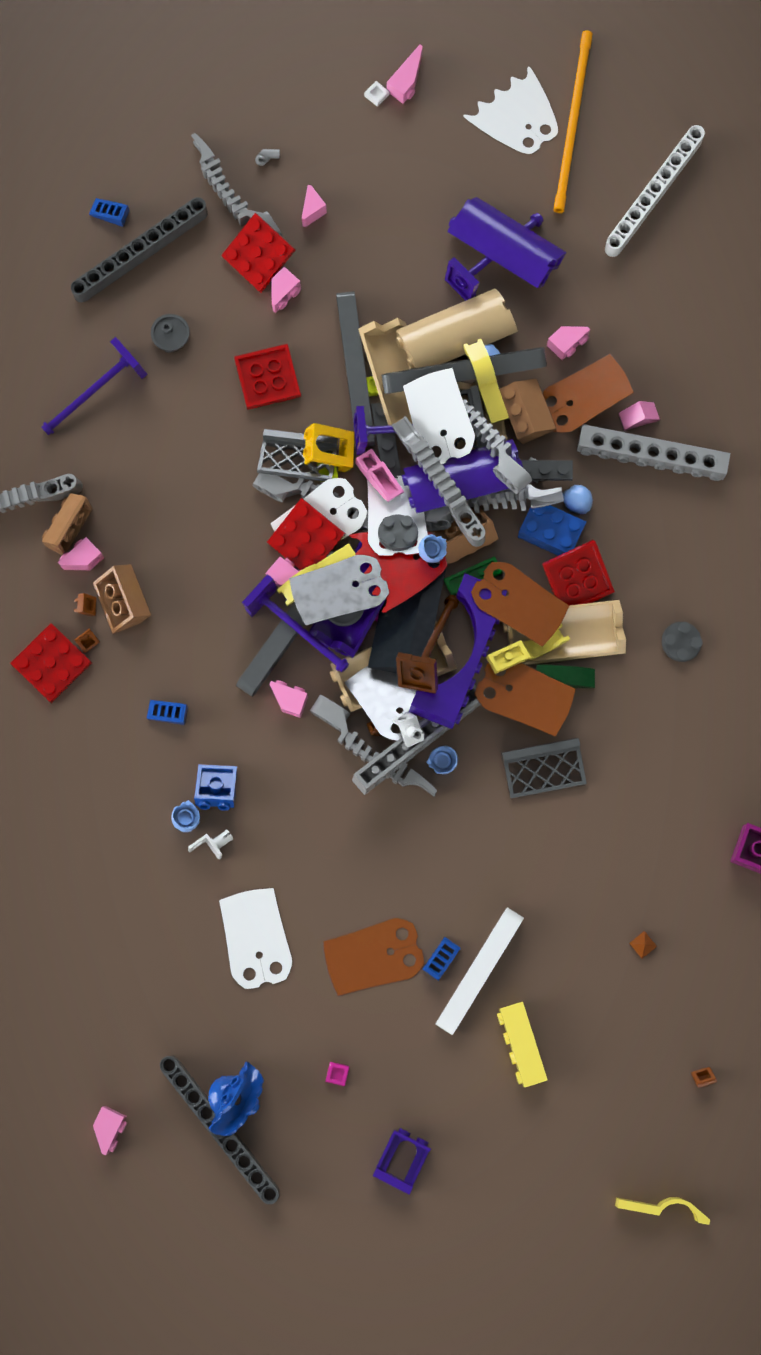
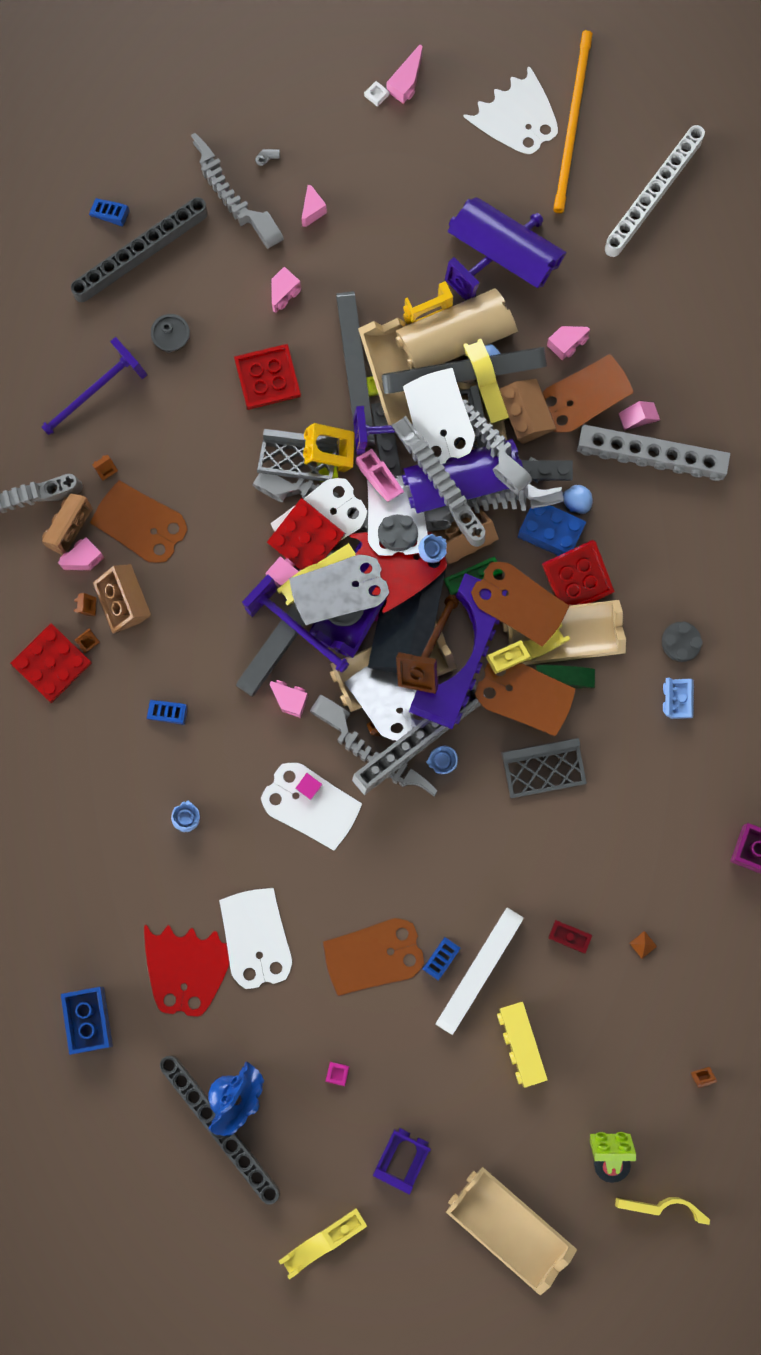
bright pink slope [93,1106,127,1155] -> none
white bracket [188,829,233,860] -> none
plate [194,764,237,811] -> none
red plate [221,213,296,293] -> none
white bracket [392,712,424,747] -> none
none -> blue brick [61,987,113,1055]
none -> dark orange piece [90,480,188,563]
none -> dark orange tile [92,454,118,481]
none -> red piece [144,925,230,1017]
none -> white piece [261,763,362,850]
none -> light yellow piece [279,1208,367,1279]
none -> dark pink tile [295,773,322,800]
none -> yellow panel [403,281,453,324]
none -> tan cylinder [446,1167,577,1295]
none -> dark red plate [548,920,592,954]
none -> lime plate [590,1132,636,1183]
none -> light blue bracket [663,678,694,719]

